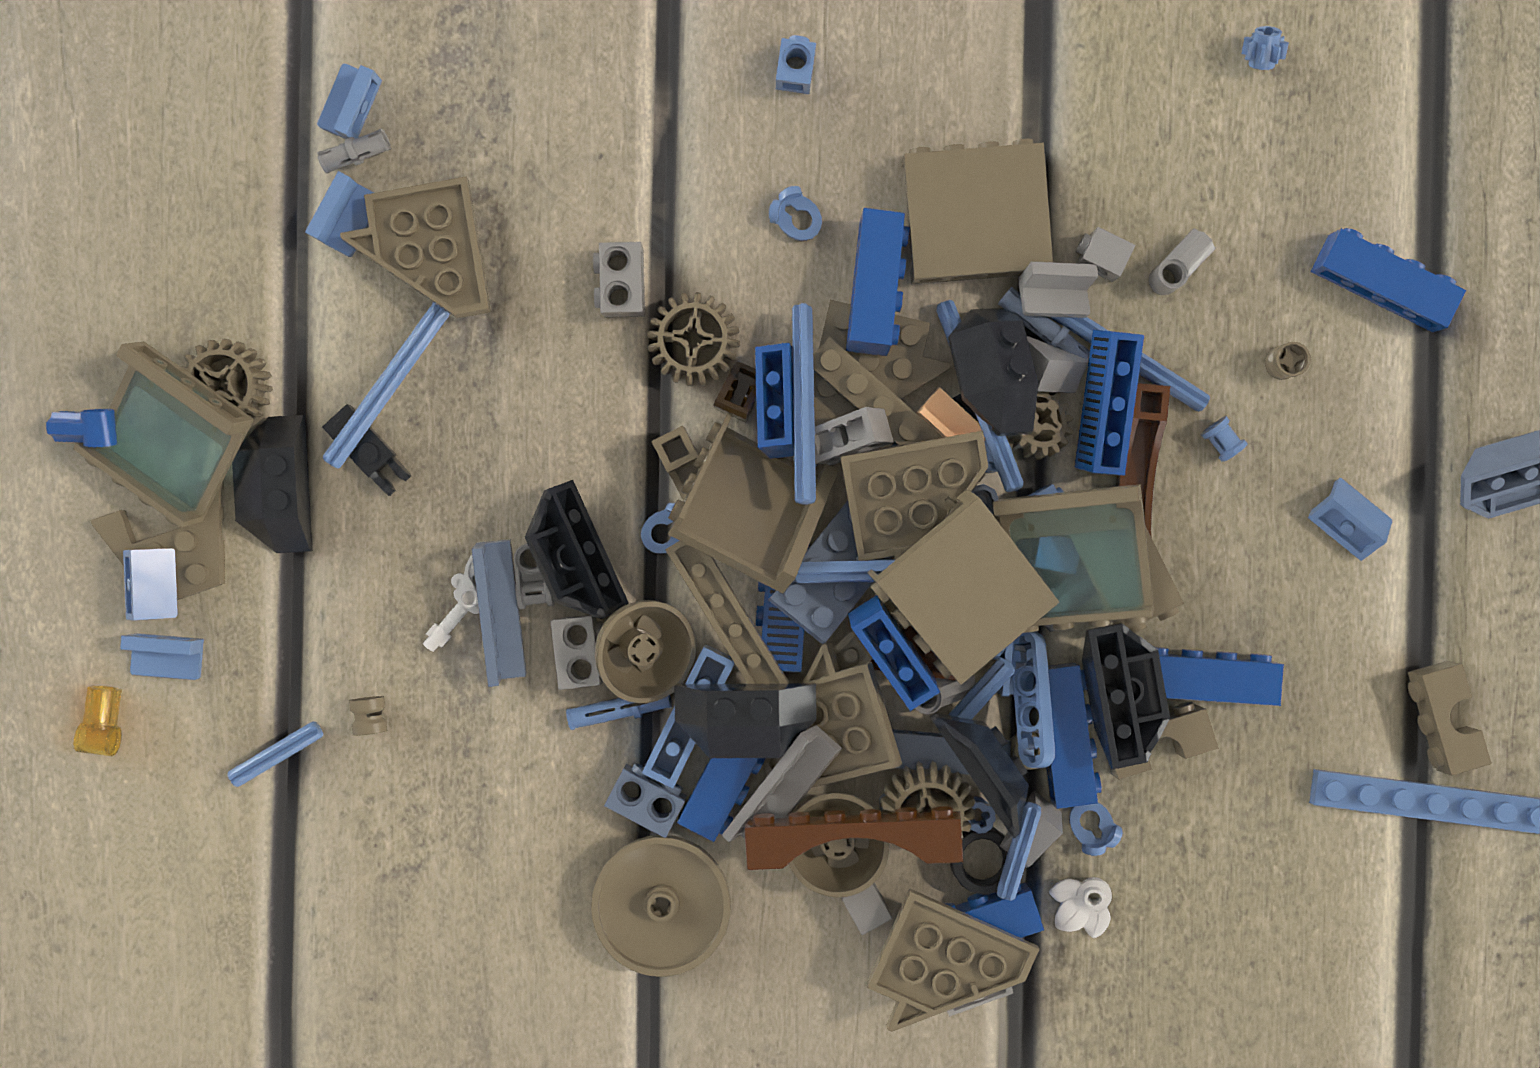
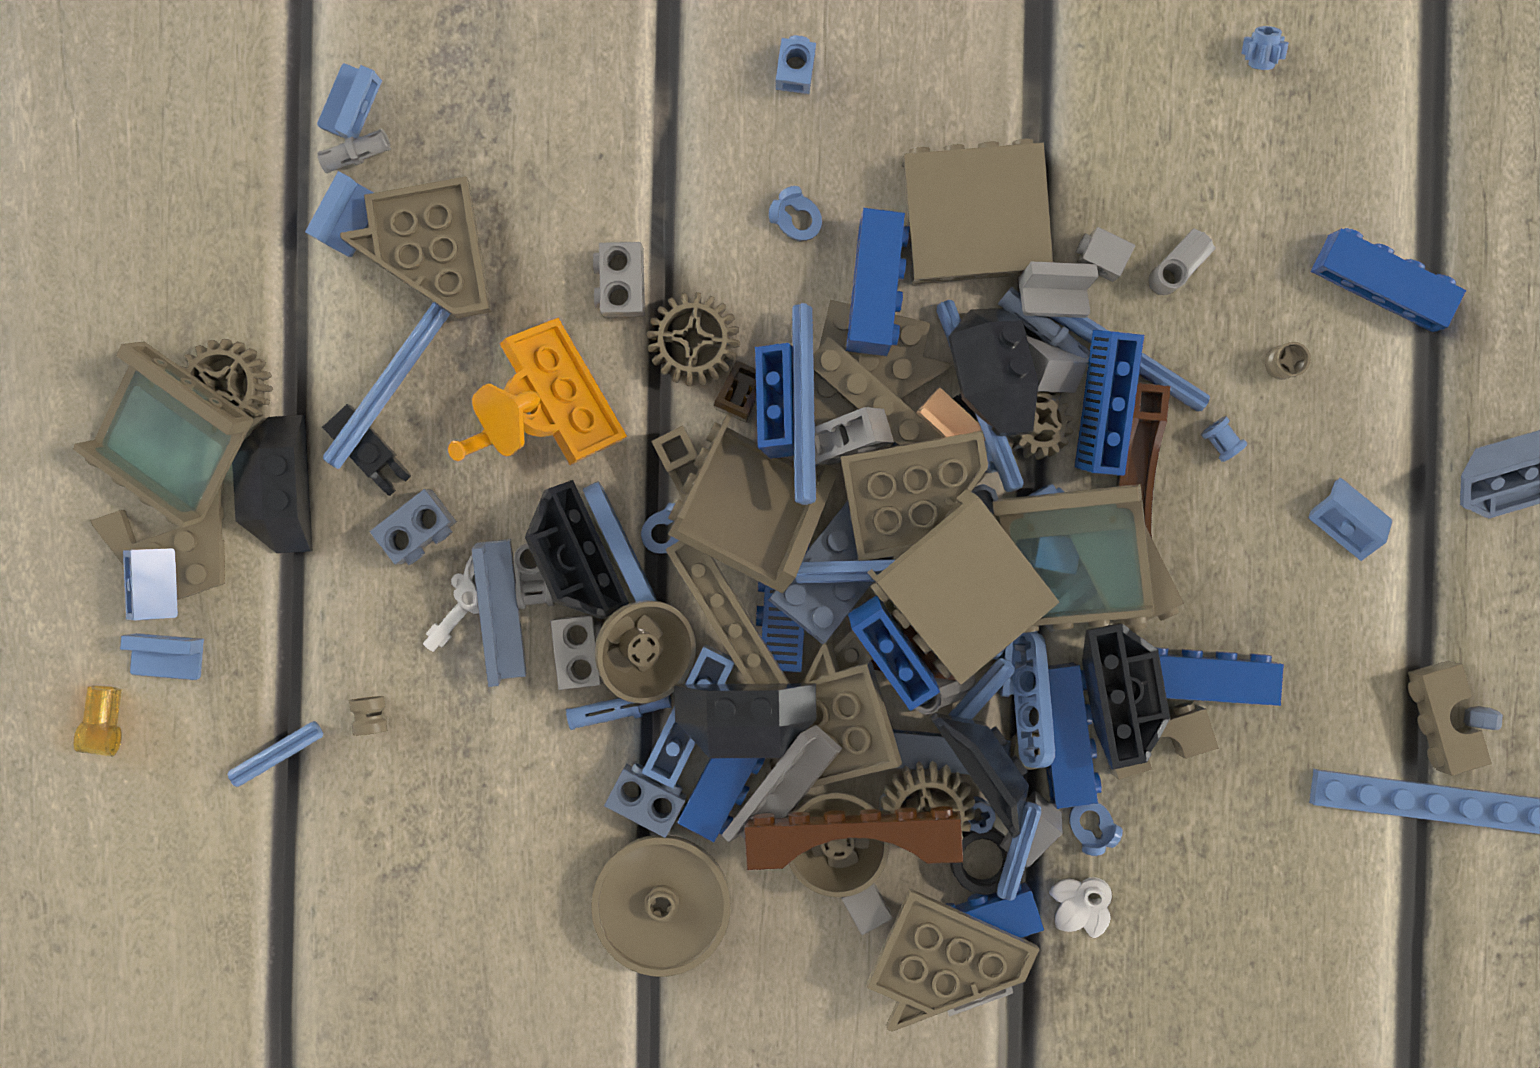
blue piece [46,409,118,447] -> none
none -> sand blue brick [369,489,457,565]
none -> light orange plate [448,318,627,465]
none -> medium blue beam [583,481,657,602]
none -> sand blue tile [1464,706,1503,730]

